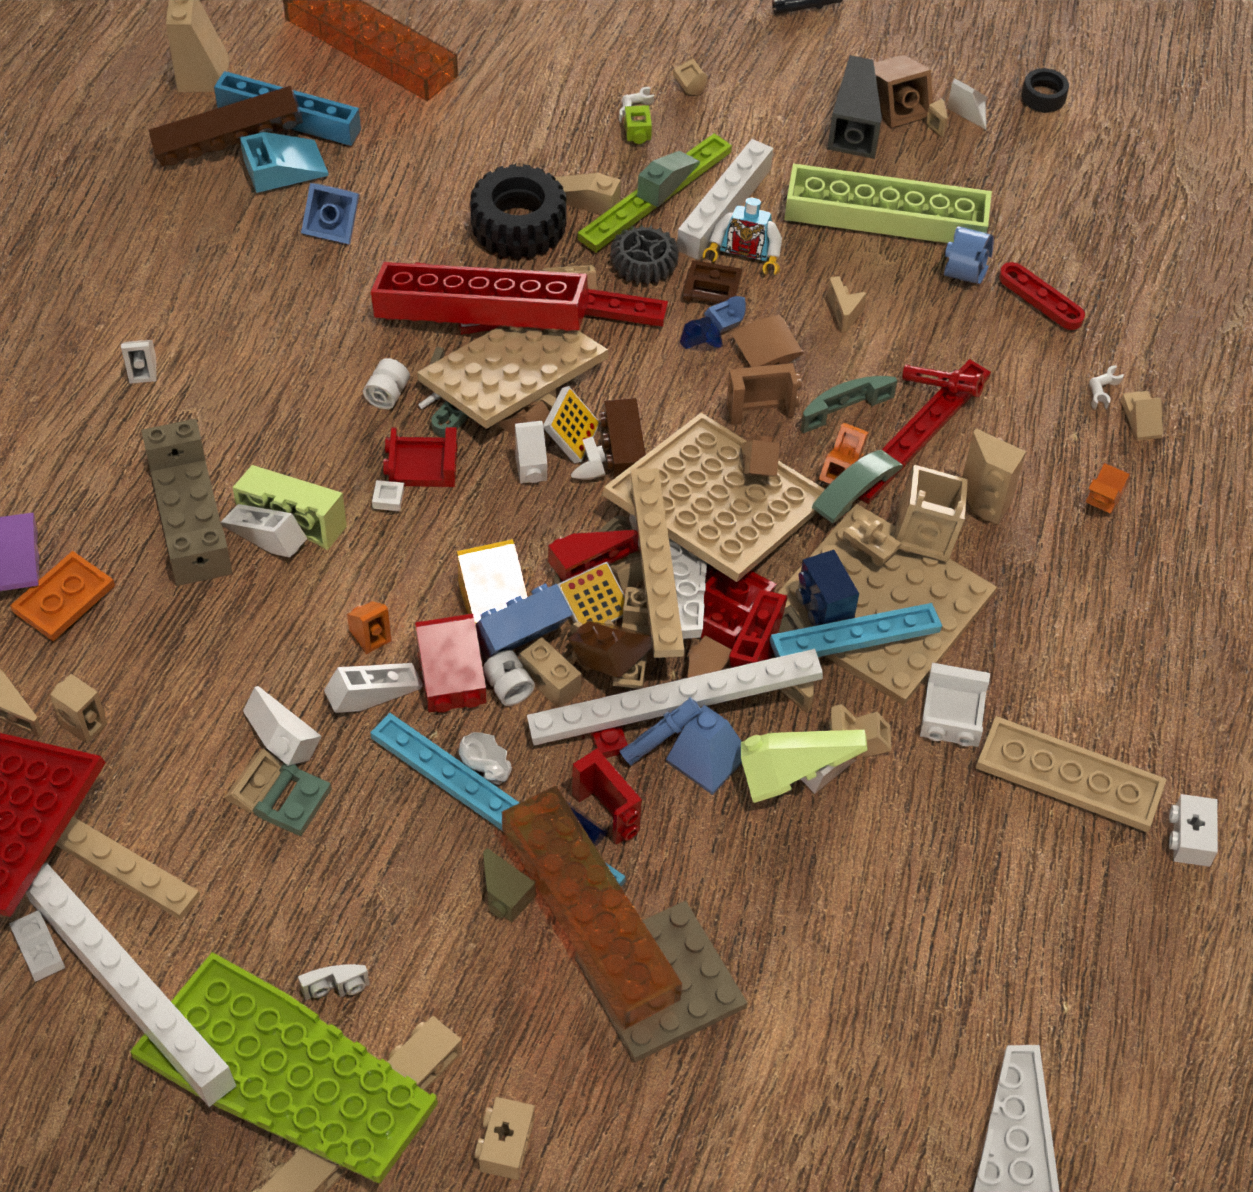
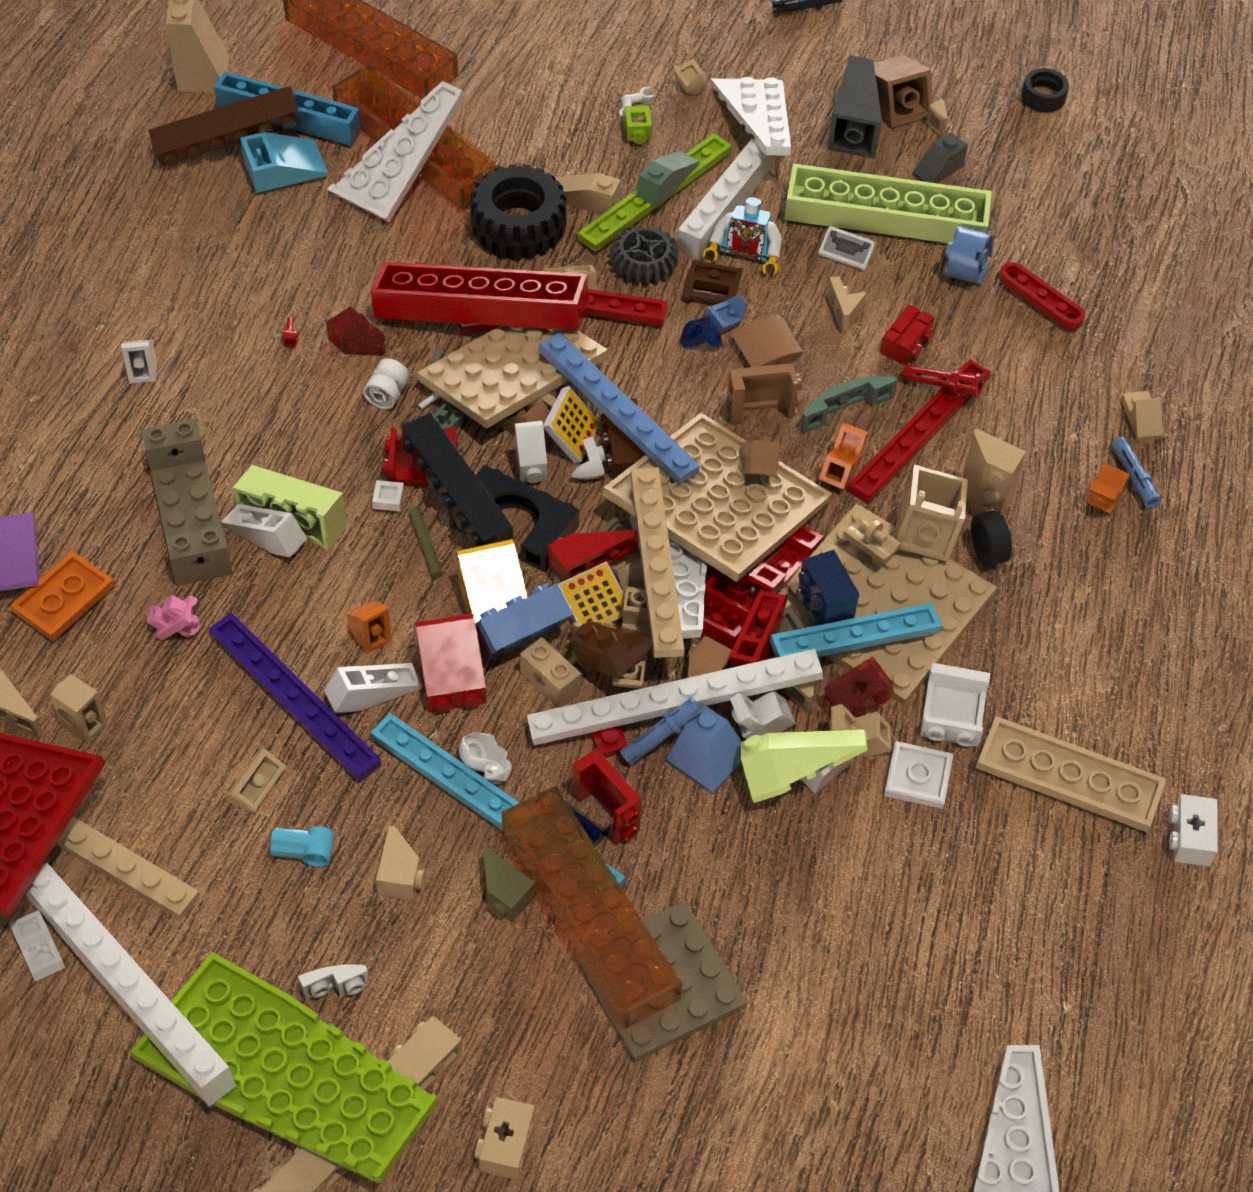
white slope [243,686,322,766] -> none
sand green plate [253,763,332,836] -> none
medium blue slope [301,183,360,244] -> none
white wheel [483,650,535,706] -> none
sand green slope [812,450,903,523] -> none
white slope [947,78,988,130] -> none
white arm [1089,366,1124,410] -> none
none -> bright pink hips [146,595,199,641]
none -> dark purple plate [209,612,382,782]
none -> medium azure piece [270,826,335,867]
none -> red hand [282,316,299,347]
none -> clear red slope [326,306,385,356]
none -> white wing [327,81,466,222]
none -> clear orange brick [332,64,499,211]
none -> tan slope [376,826,425,900]
none -> black brick [400,413,514,548]
none -> olive bar [409,507,443,579]
none -> black arch [449,465,579,572]
none -> medium blue plate [538,333,700,485]
none -> white wing [711,77,791,156]
none -> white brick [730,690,796,739]
none -> red slope [748,525,824,592]
none -> slope [818,226,876,271]
none -> clear red brick [824,656,894,718]
none -> red brick [880,304,936,366]
none -> white tile [884,741,954,809]
none -> dark grey slope [912,132,968,183]
none -> black tyre [971,510,1012,566]
none -> medium blue pin [1111,437,1162,509]

